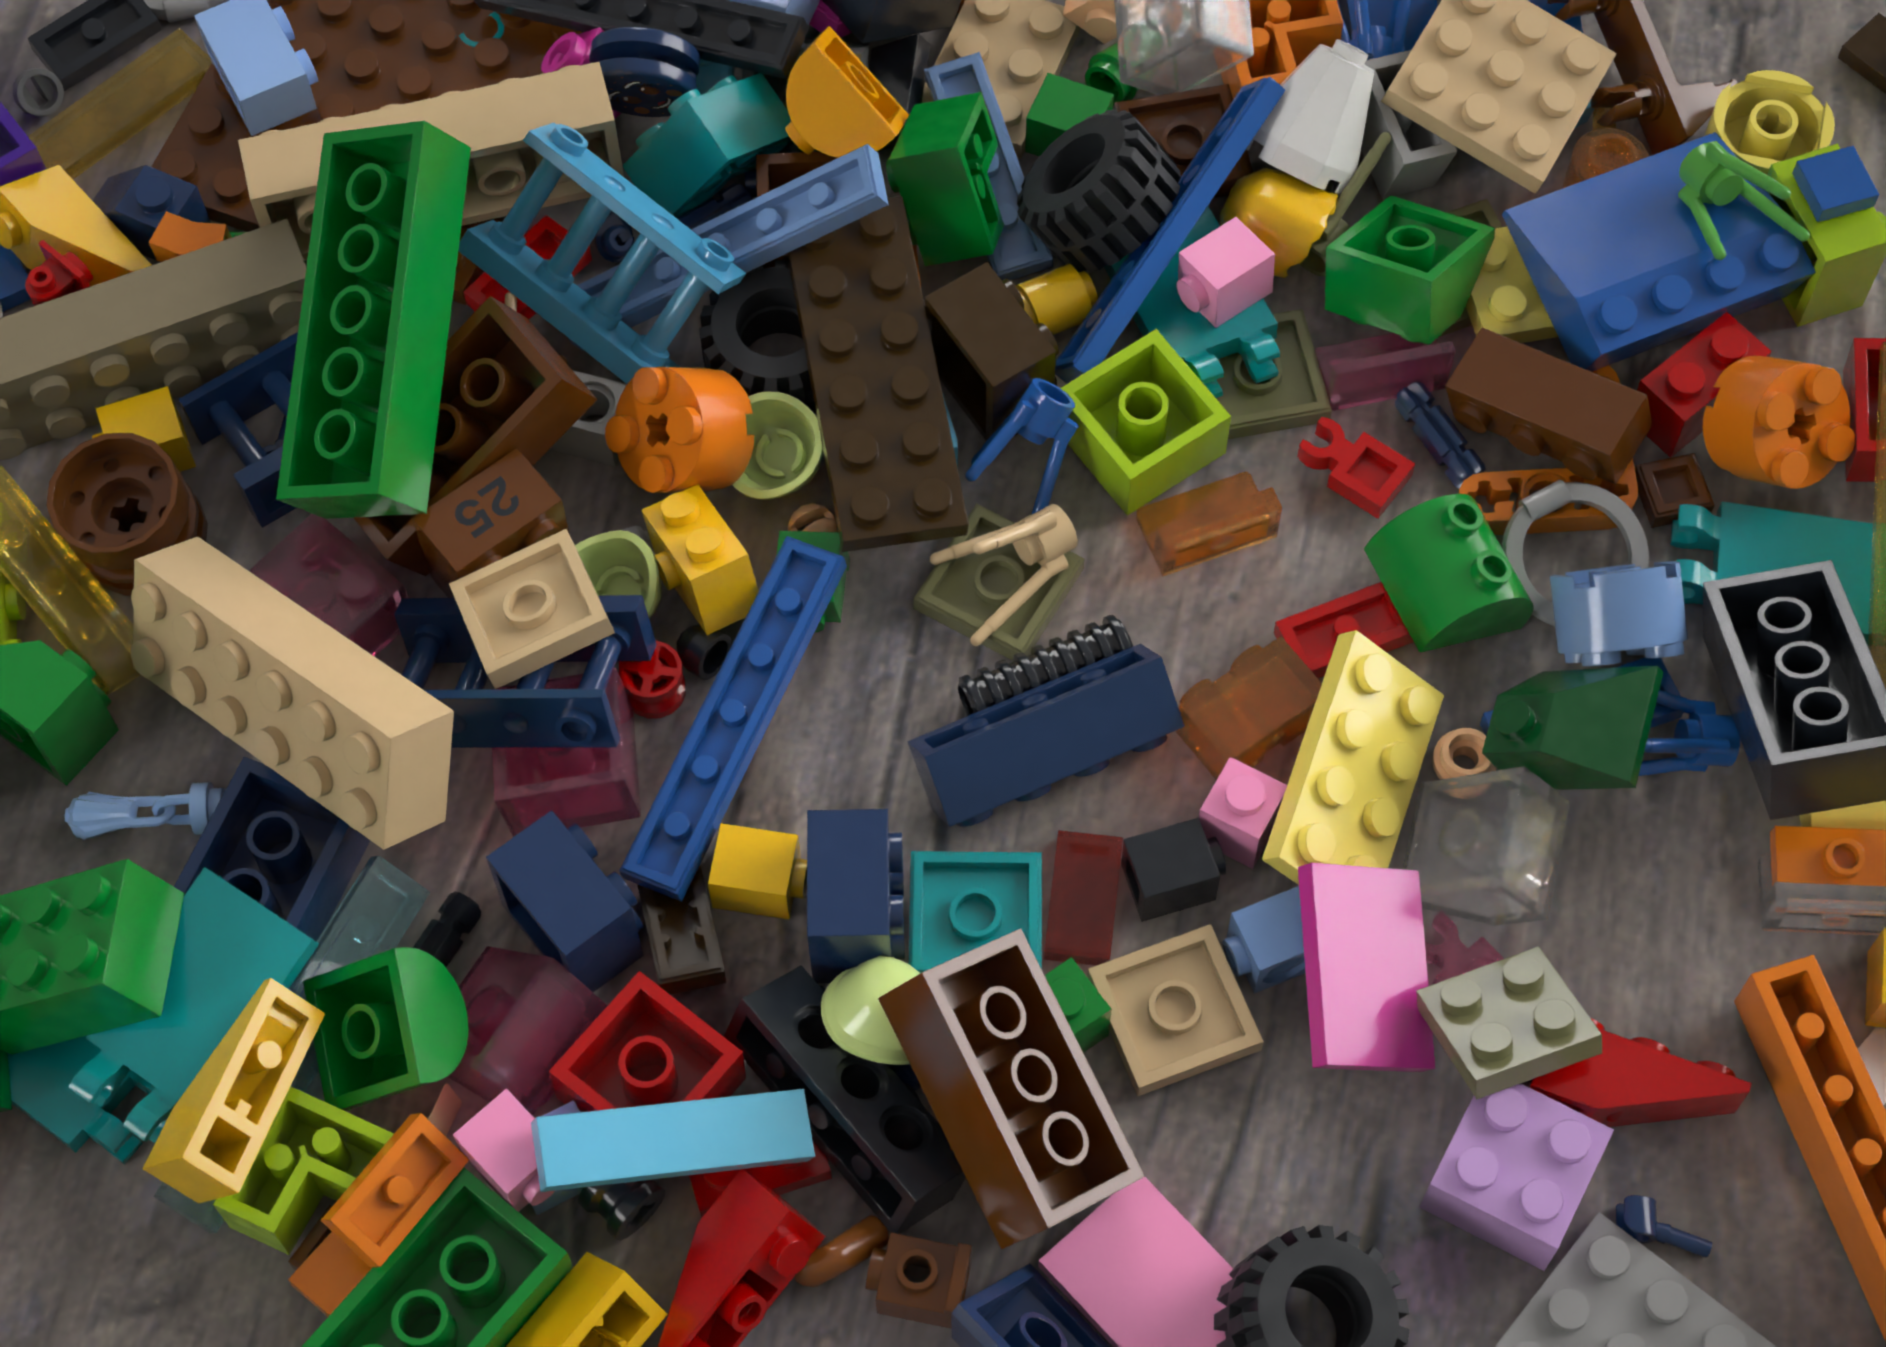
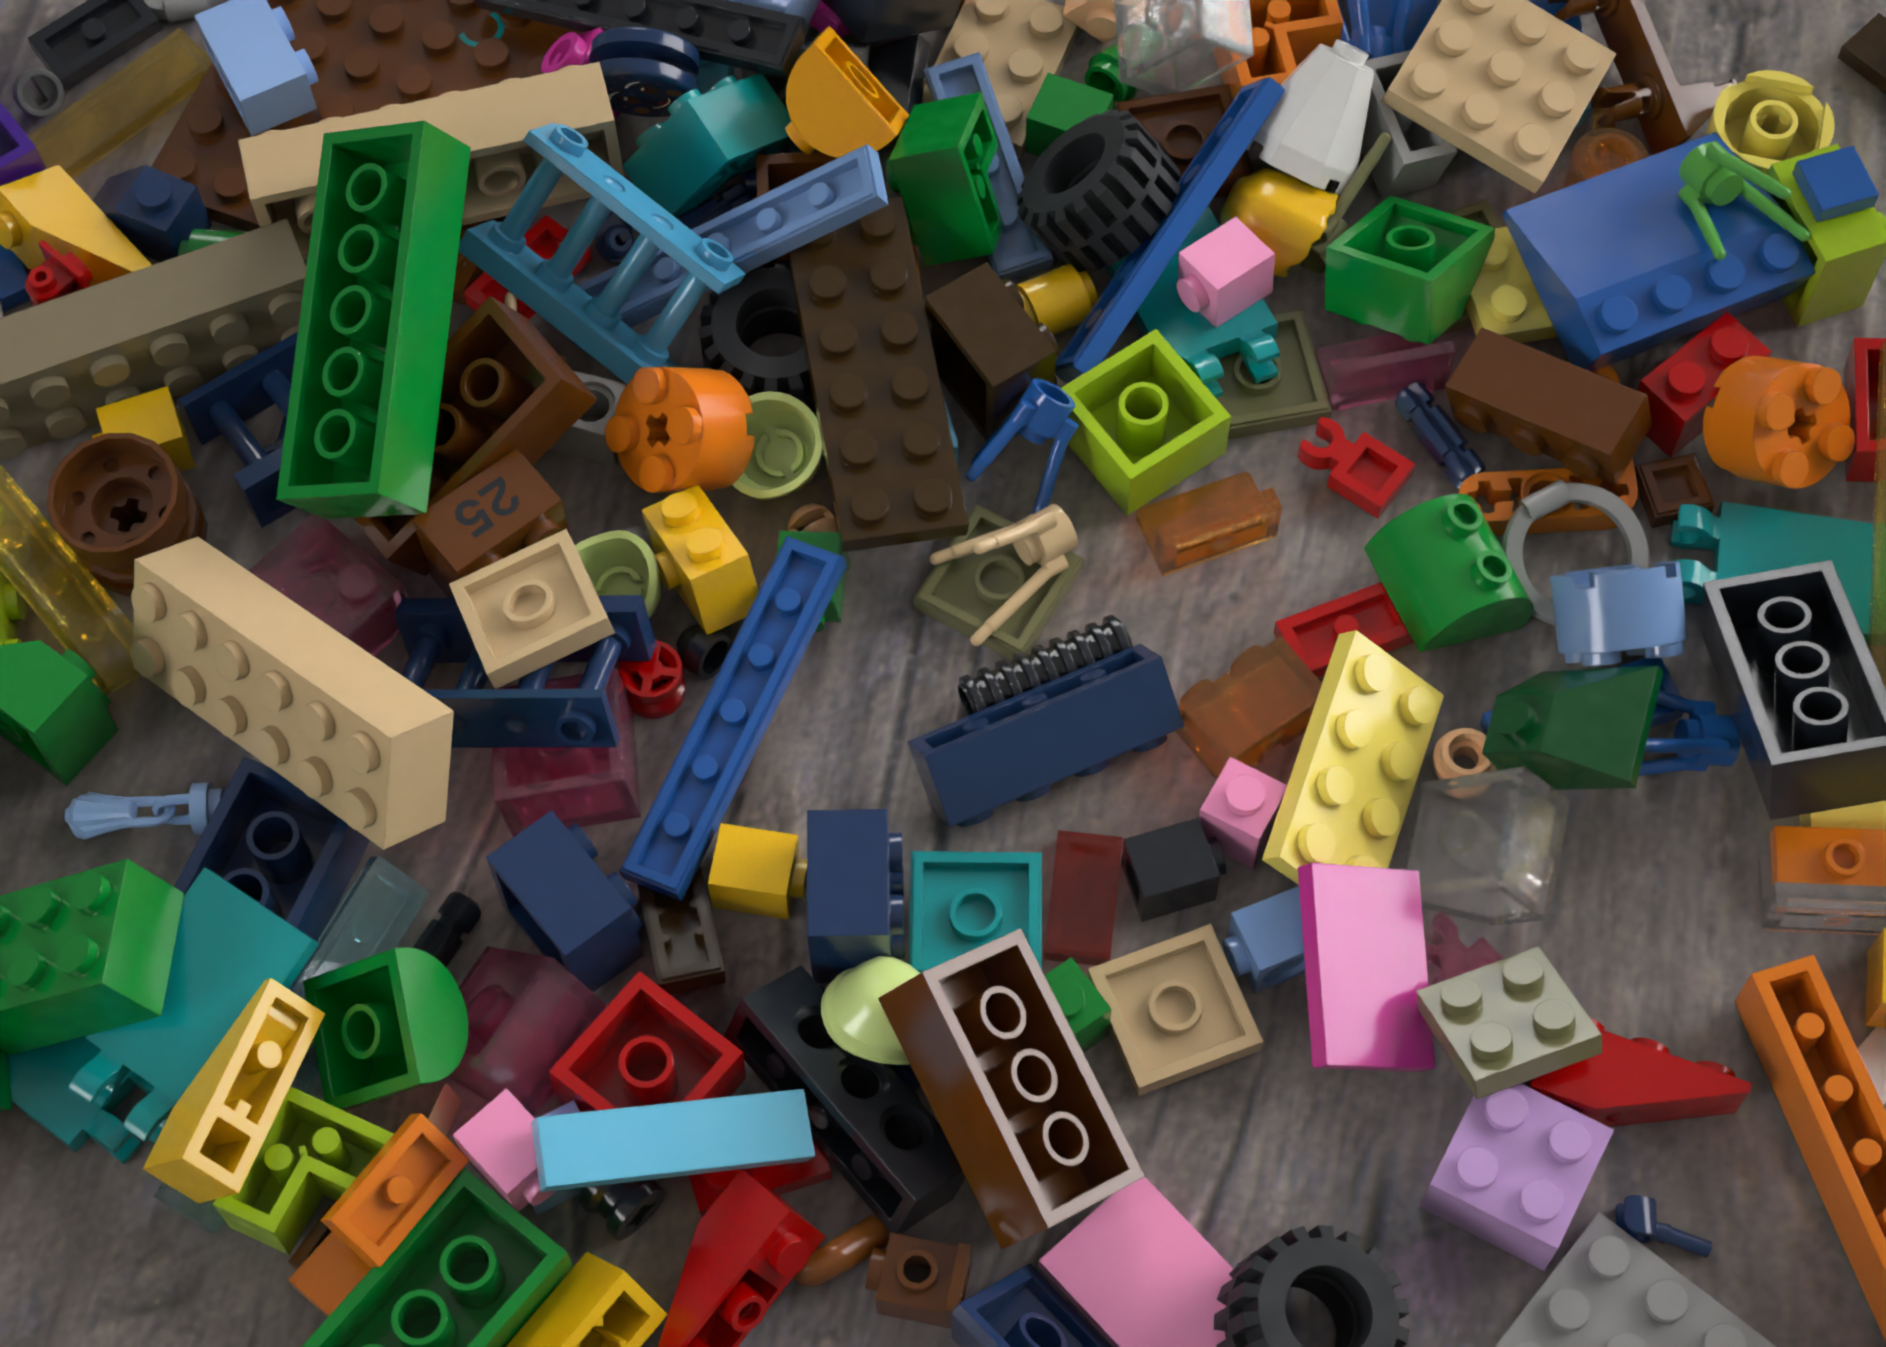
orange piece [149,211,232,262] -> none

